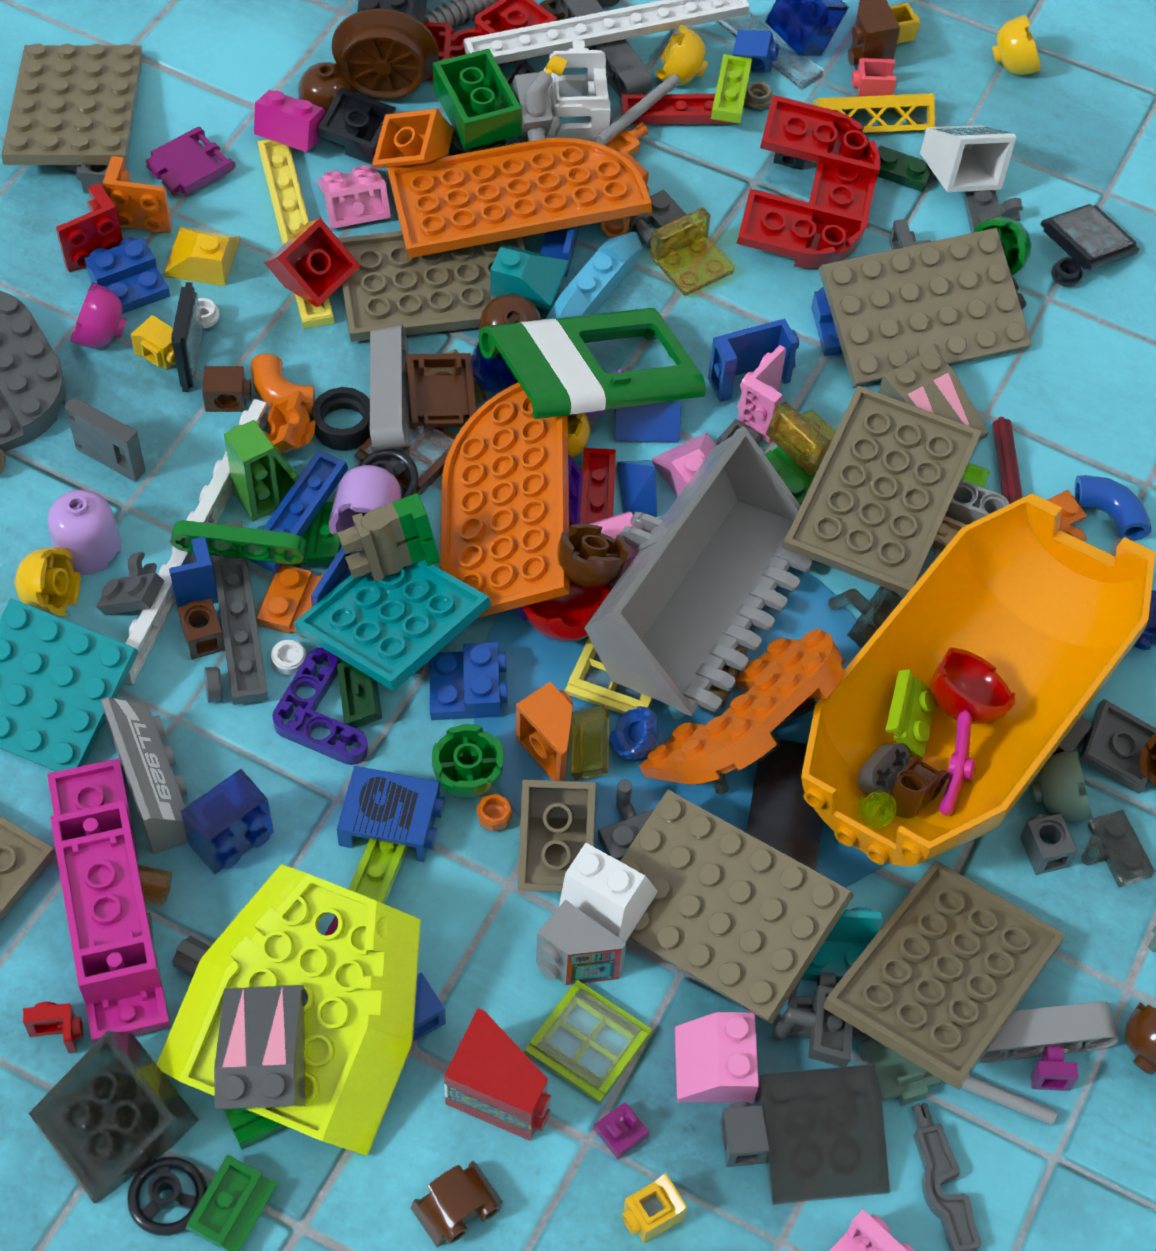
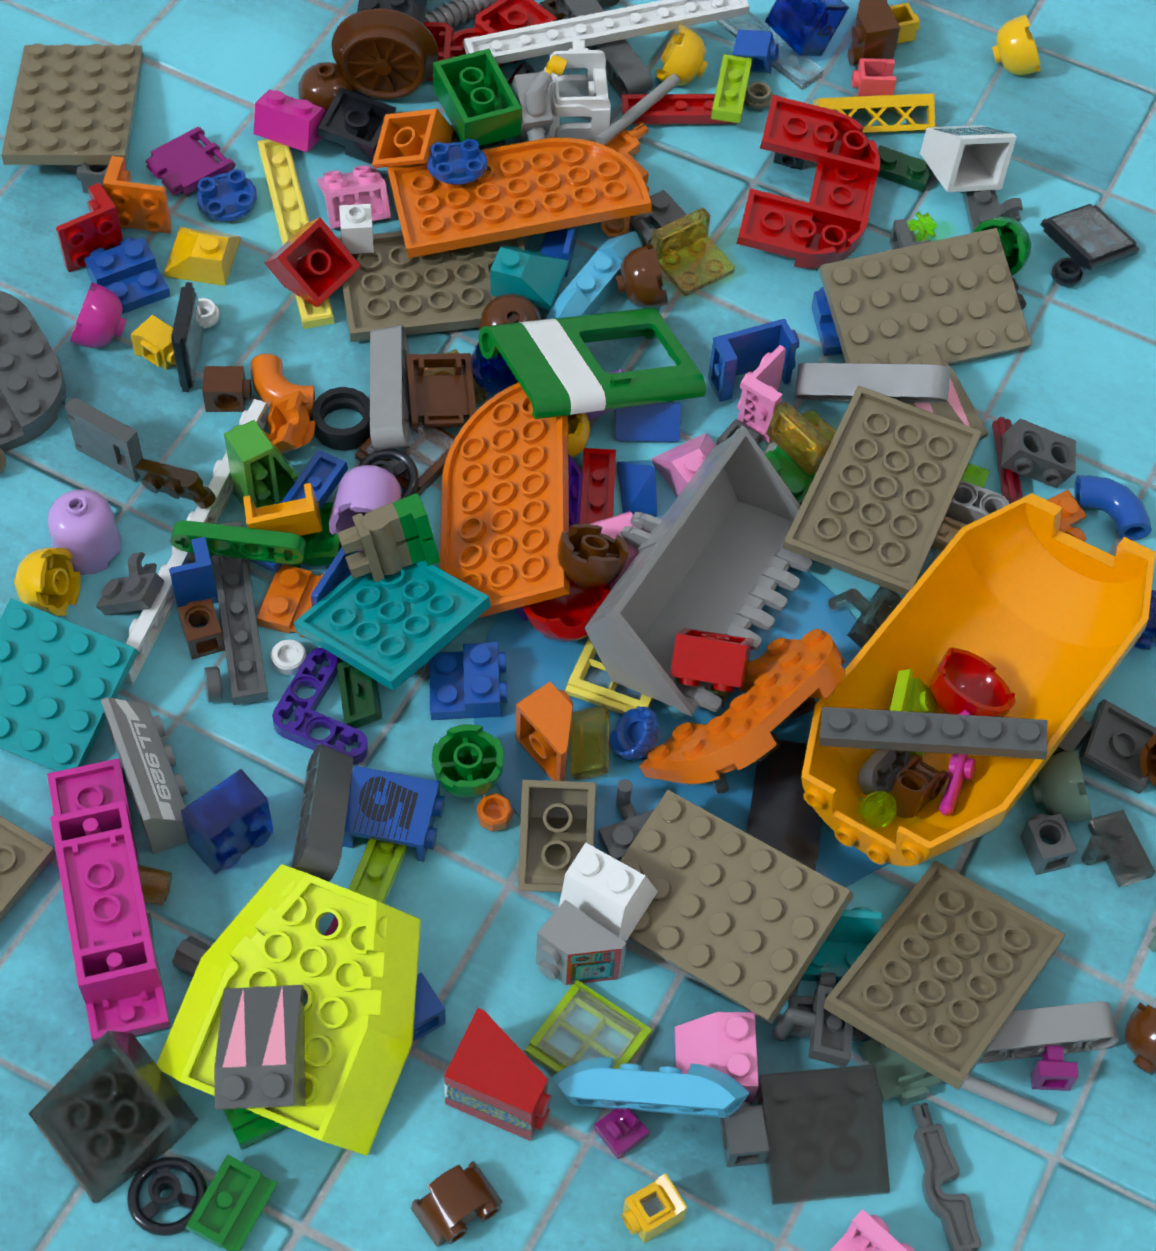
red bracket [23,1002,83,1054] -> none
none -> dark brown plate [134,458,216,509]
none -> blue dish [196,169,257,222]
none -> light orange panel [243,483,323,536]
none -> dark grey beam [292,743,353,882]
none -> white brick [339,204,374,254]
none -> blue dish [427,139,488,184]
none -> medium azure brick [551,1057,750,1118]
none -> reddish brown cylinder [615,244,668,308]
none -> red slope [670,628,754,692]
none -> light grey beam [795,363,950,403]
none -> dark grey plate [820,707,1048,759]
none -> clear neon green plate [907,211,937,241]
none -> dark grey brick [1001,418,1076,488]

